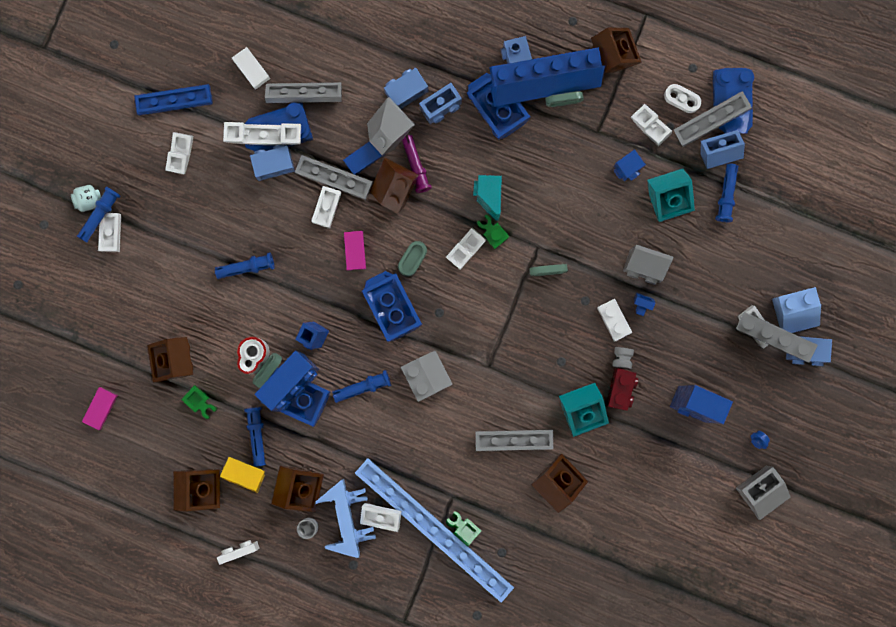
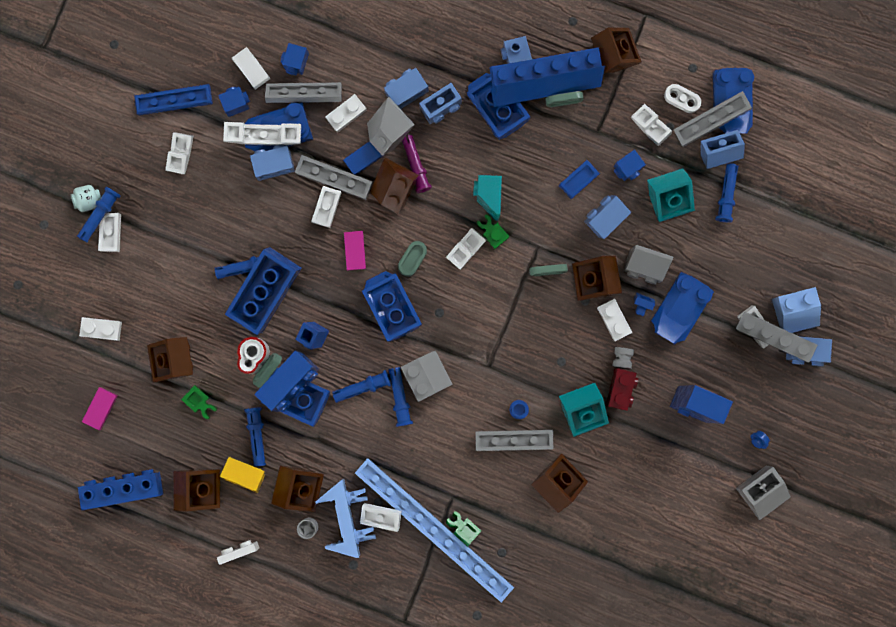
none -> blue brick [78,469,164,510]
none -> white plate [79,317,122,341]
none -> blue brick [218,87,250,117]
none -> blue brick [225,247,302,335]
none -> blue brick [281,43,309,75]
none -> white plate [325,94,367,133]
none -> blue pin [388,367,413,427]
none -> blue plate [509,400,529,419]
none -> blue tile [559,160,600,199]
none -> reddish brown slope [572,256,622,301]
none -> medium blue brick [584,195,631,239]
none -> blue slope [651,272,714,344]

